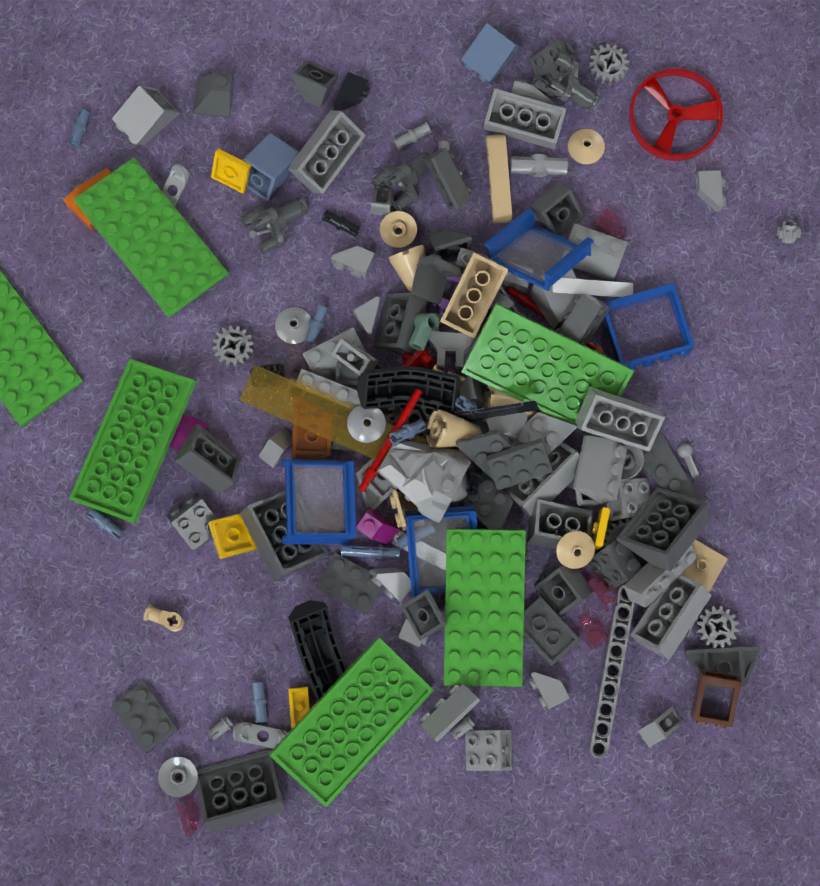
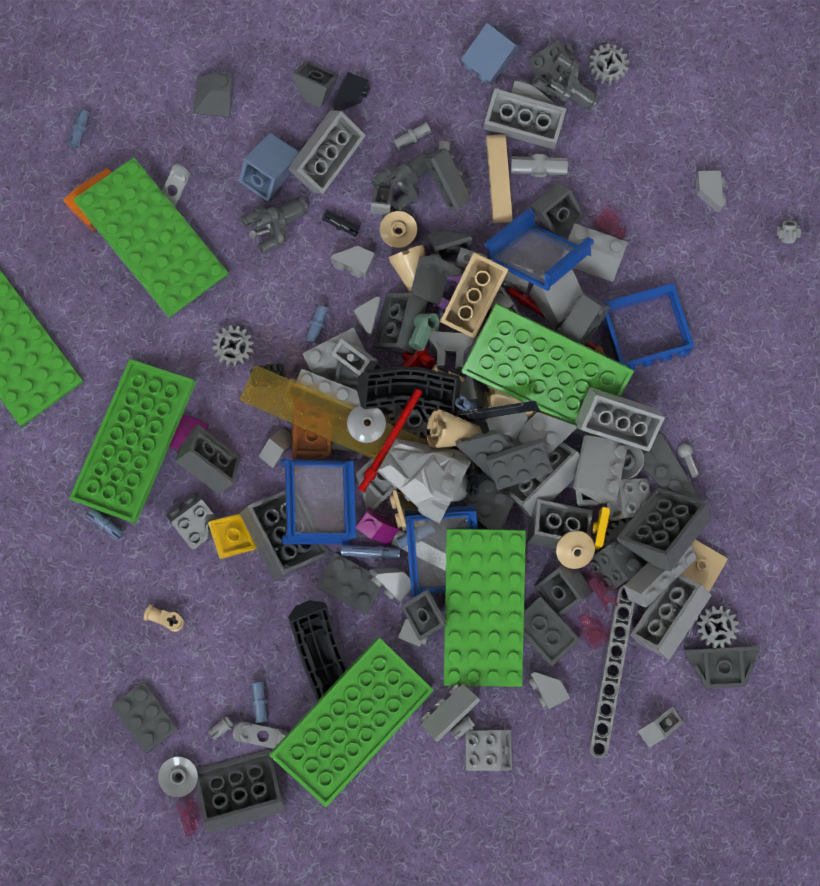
light grey slope [112,85,180,145] -> none
yellow plate [211,148,251,194] -> none
light grey dish [275,307,312,344] -> none
yellow hinge [288,687,310,728] -> none
sand blue pin [389,419,426,445] -> none
white sticker [553,278,633,297] -> none
tan dish [568,129,605,164] -> none
red piece [629,69,723,161] -> none
reddish brown window [691,670,742,728] -> none

